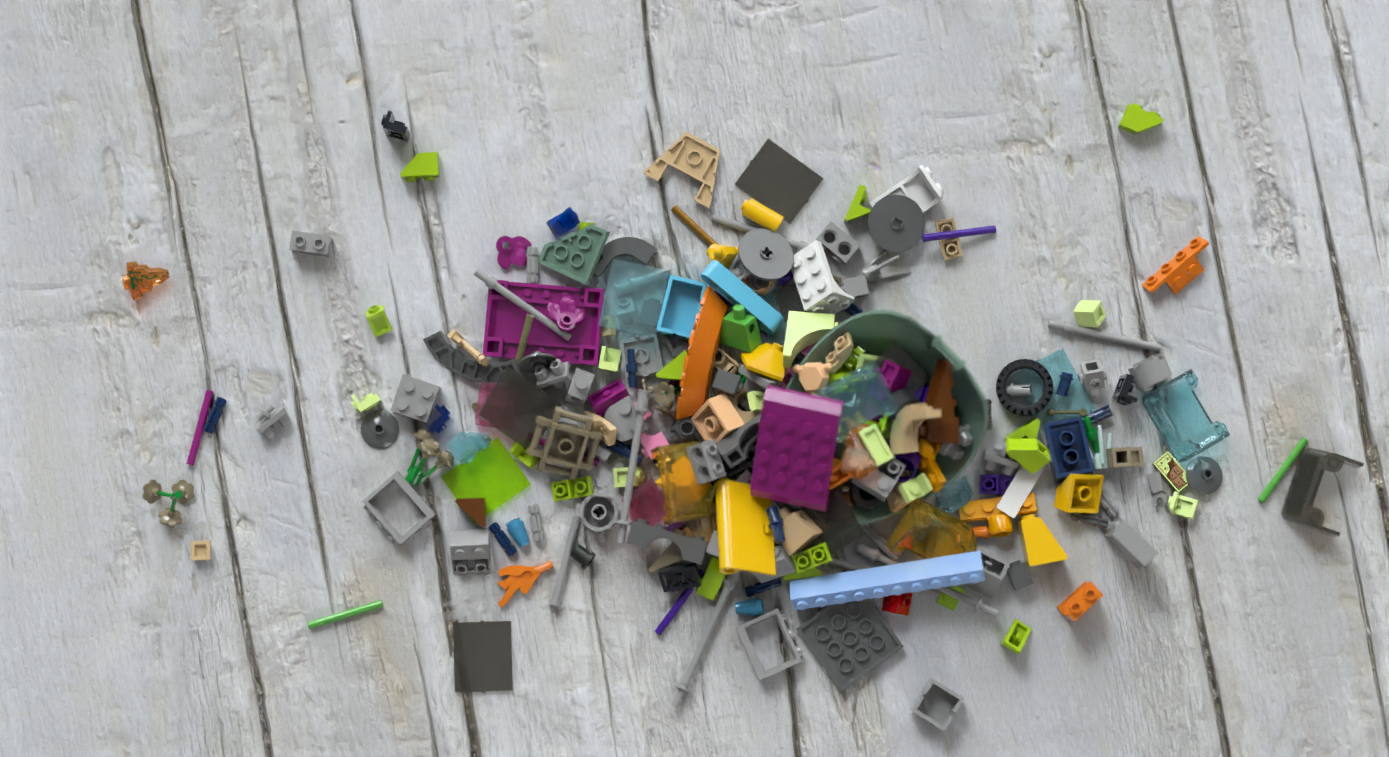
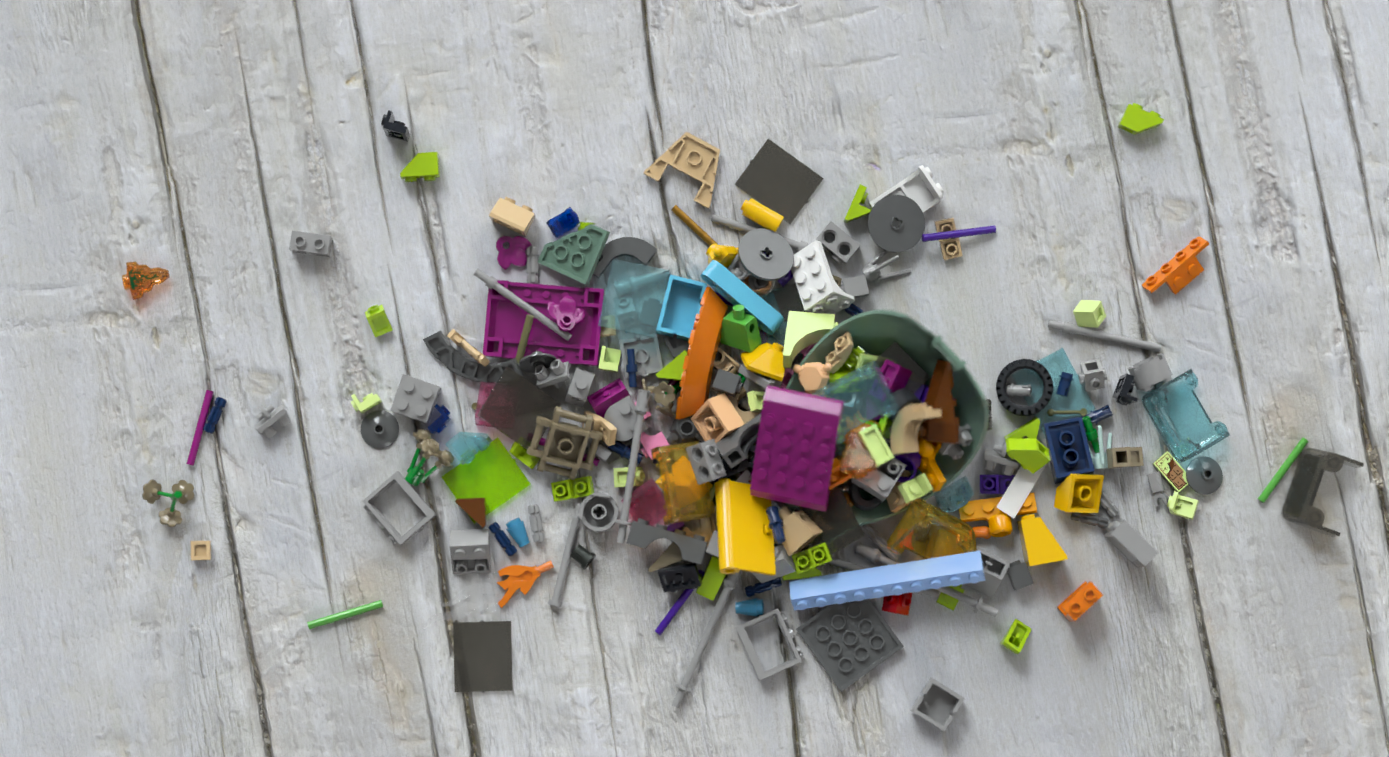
none -> tan slope [489,197,535,236]

